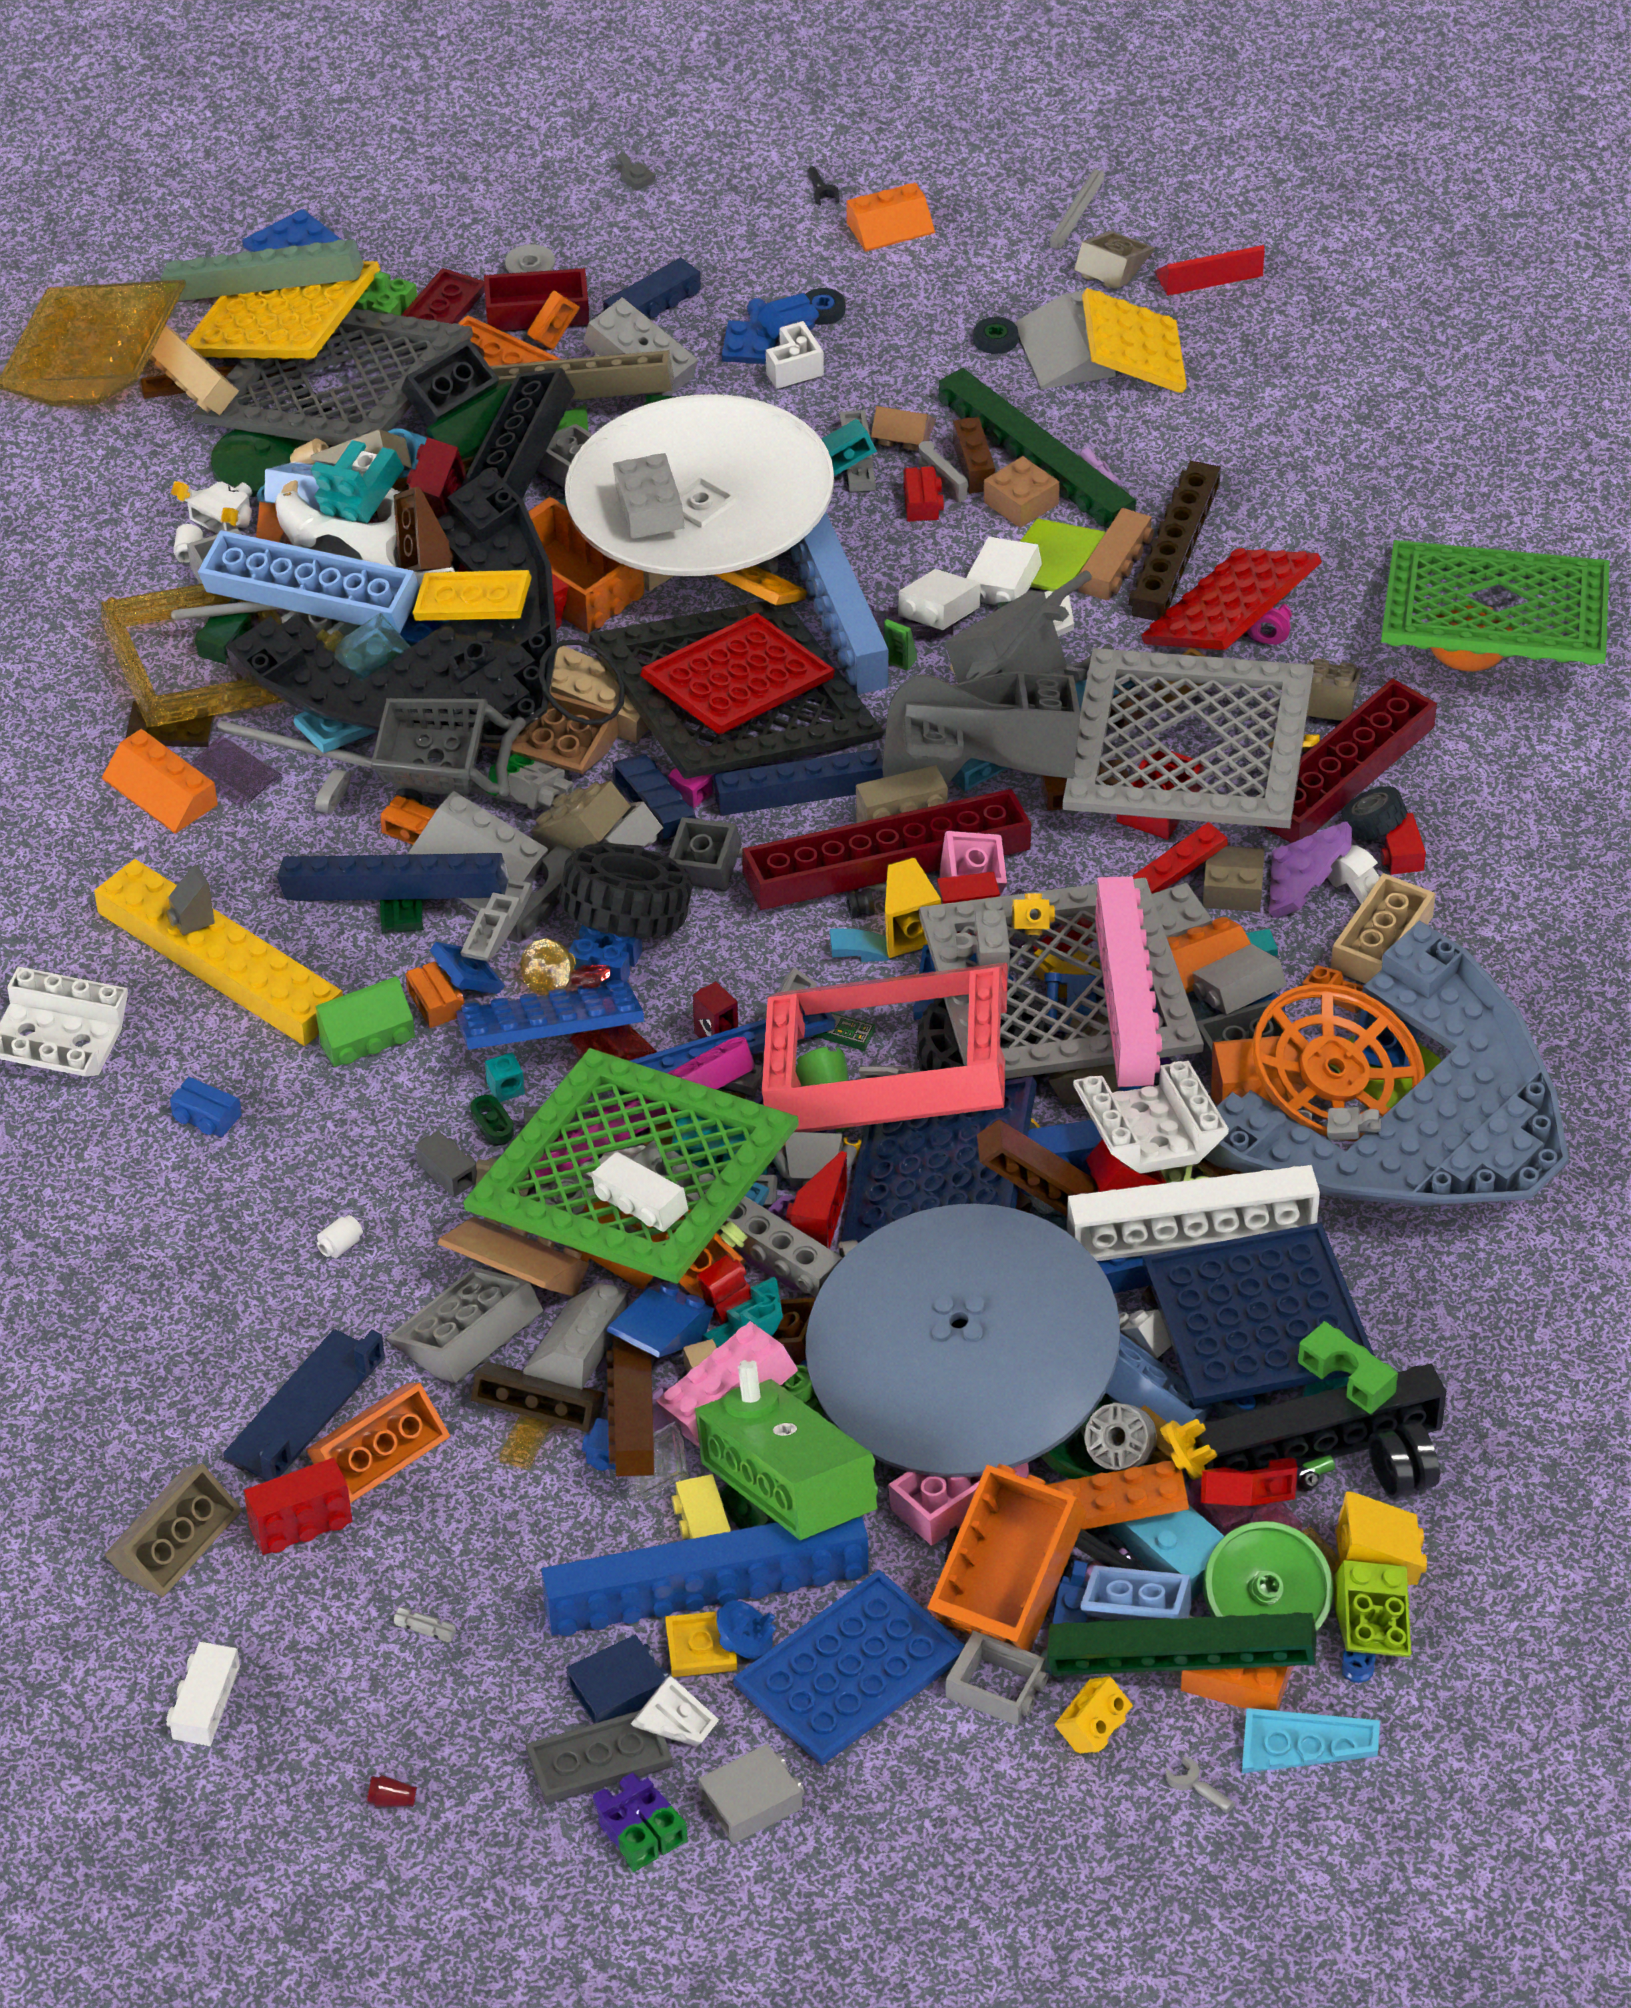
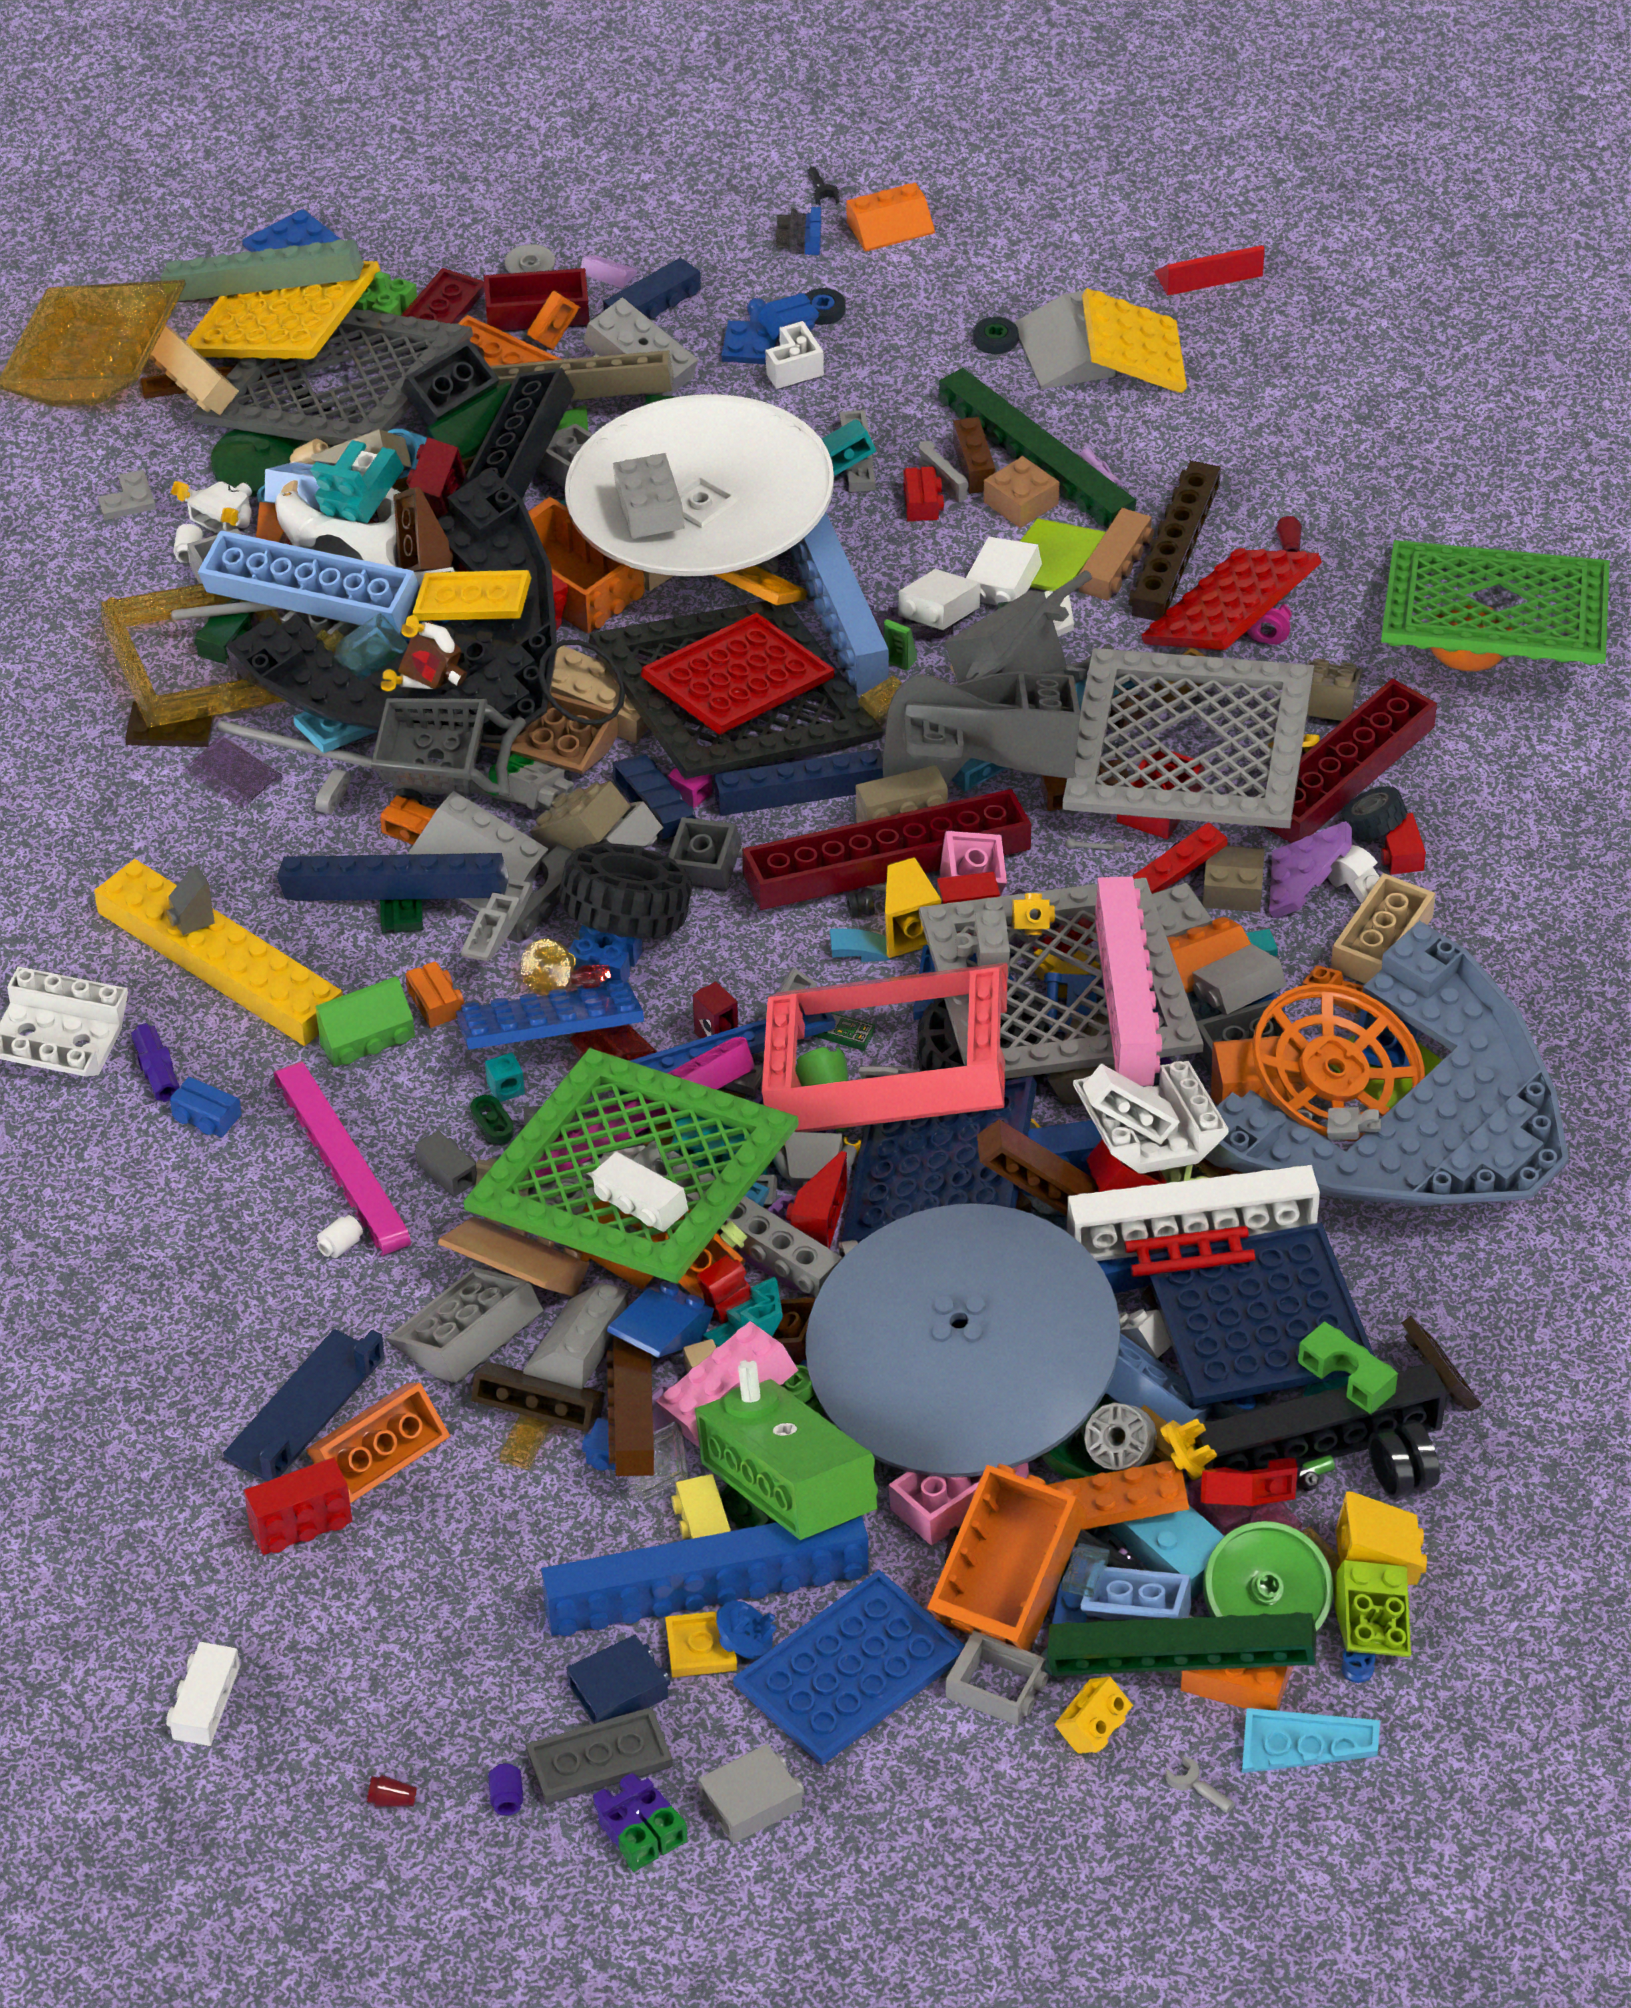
orange slope [102,729,218,834] -> none
dark tan slope [104,1463,242,1598] -> none
light grey axle [394,1607,456,1642] -> none
blue plate [429,942,505,994] -> none
dark grey plate [615,153,656,191] -> none
white wing [631,1676,719,1747] -> none
medium nougat slope [871,406,936,451] -> none
light grey axle [1049,169,1105,249] -> none
dark tan slope [1074,230,1155,289] -> none
none -> light grey plate [98,470,156,520]
none -> dark purple piece [131,1023,180,1102]
none -> dark pink beam [273,1061,411,1256]
none -> torso [381,615,467,691]
none -> dark purple brick [488,1763,524,1816]
none -> lavender slope [581,255,638,289]
none -> clear smoke hips [776,207,821,255]
none -> clear yellow plate [857,675,902,720]
none -> clear light blue tile [1061,1543,1110,1597]
none -> light grey hinge [1065,838,1125,853]
none -> white brick [1083,1064,1180,1144]
none -> red bar [1124,1225,1255,1277]
none -> dark red cone [1275,516,1302,552]
none -> dark brown plate [1401,1315,1482,1411]

